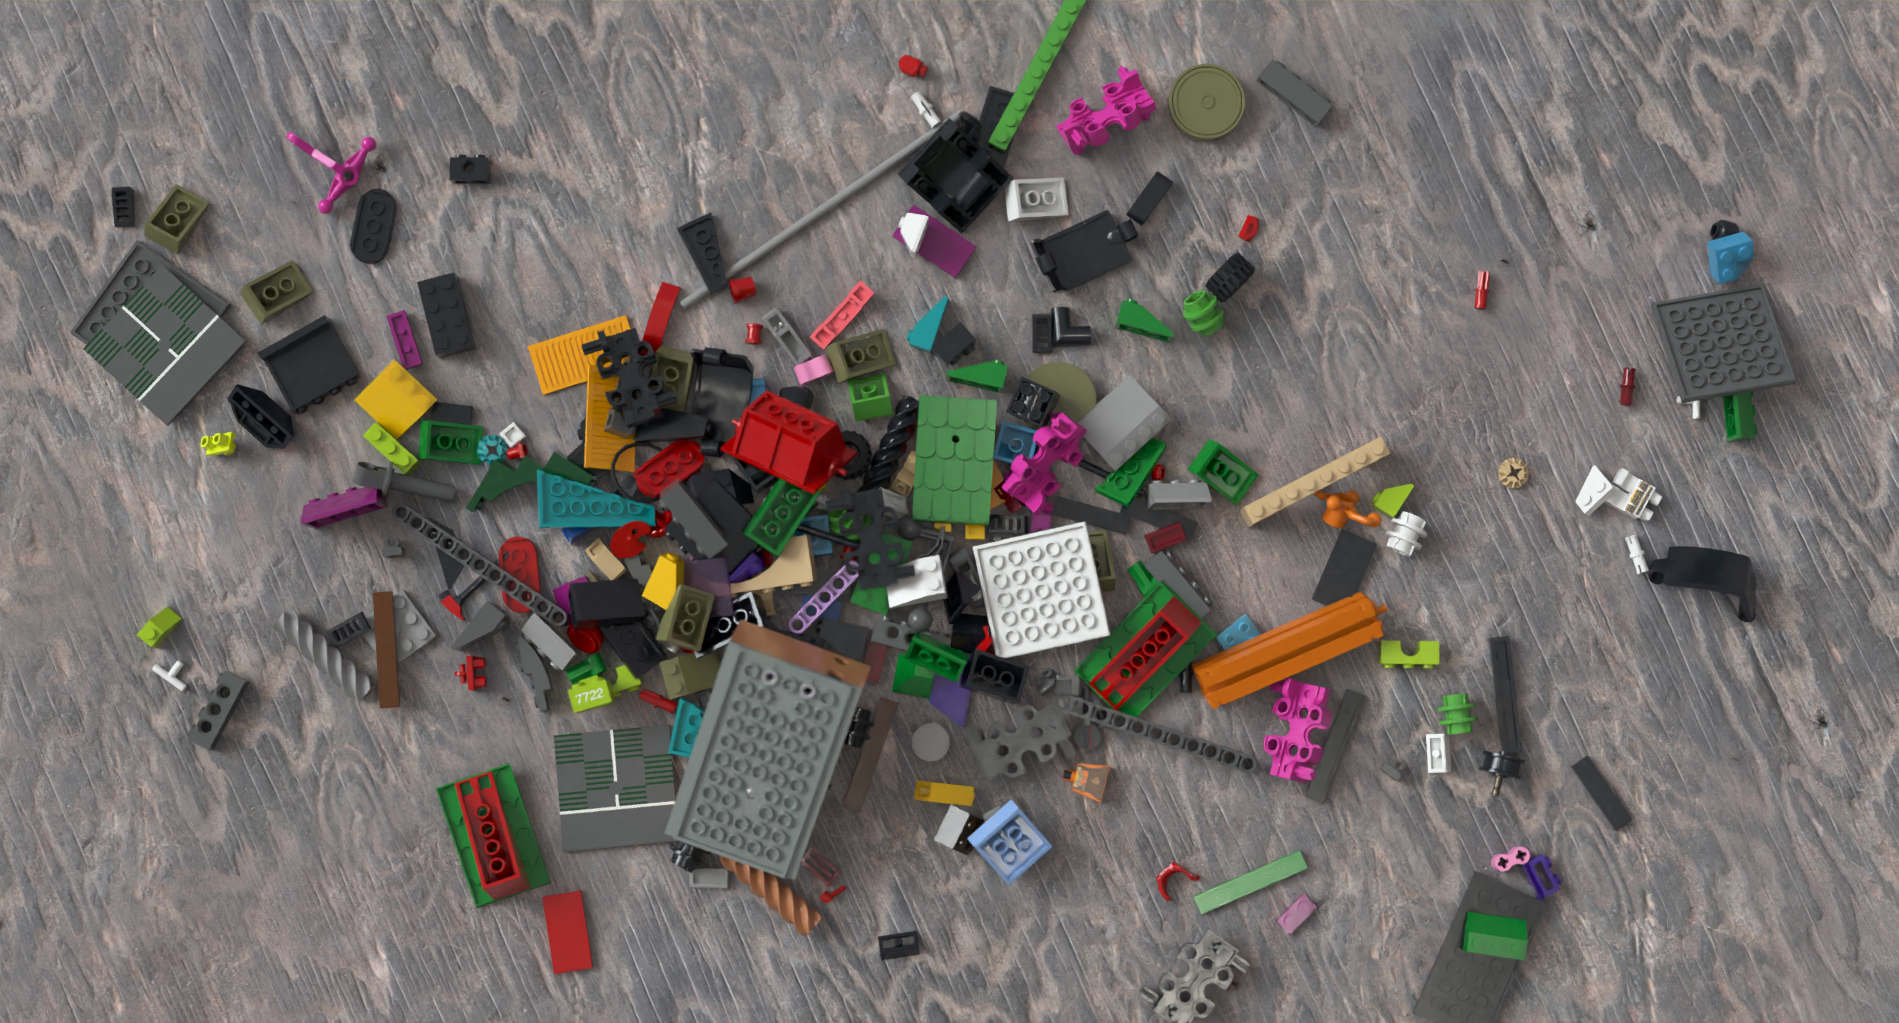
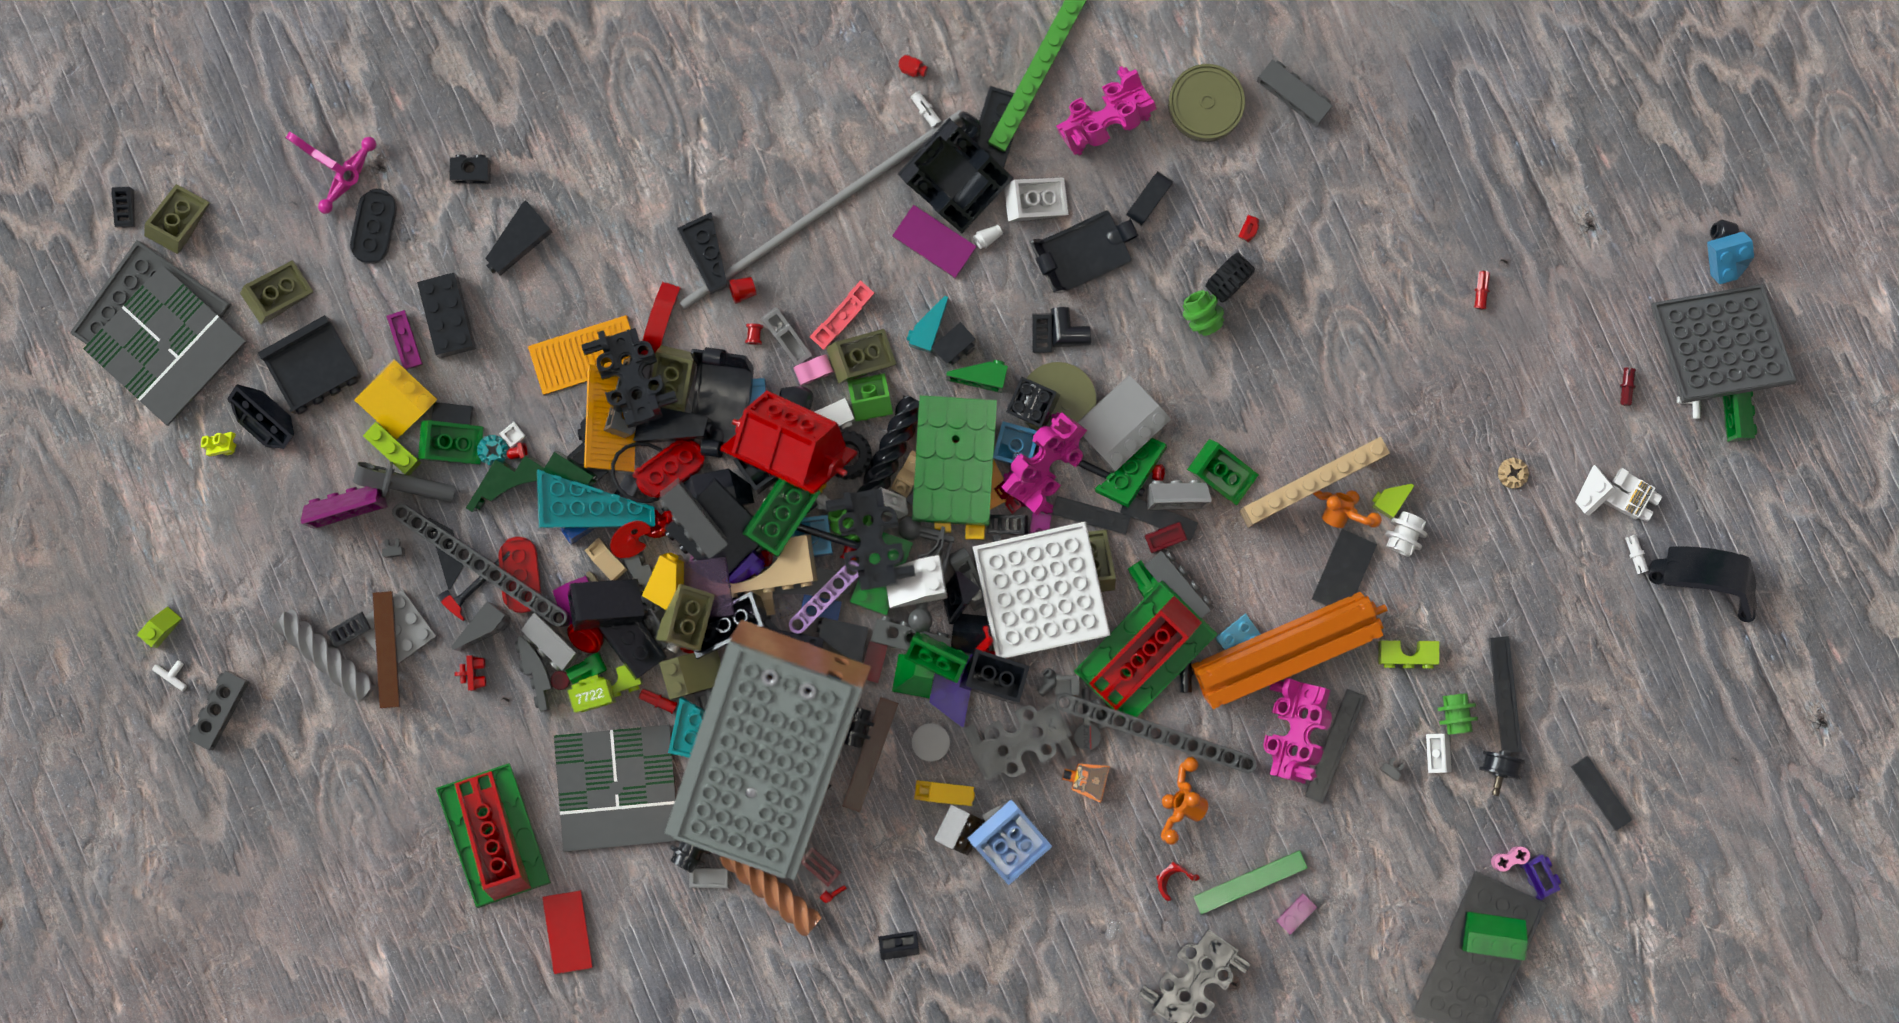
white slope [898,213,929,259] -> none
green slope [1115,299,1174,343] -> none
none -> black slope [485,200,552,276]
none -> dark red tile [550,671,571,690]
none -> white brick [815,398,855,430]
none -> white cone [973,225,1003,249]
none -> orange wheel [1161,757,1208,845]

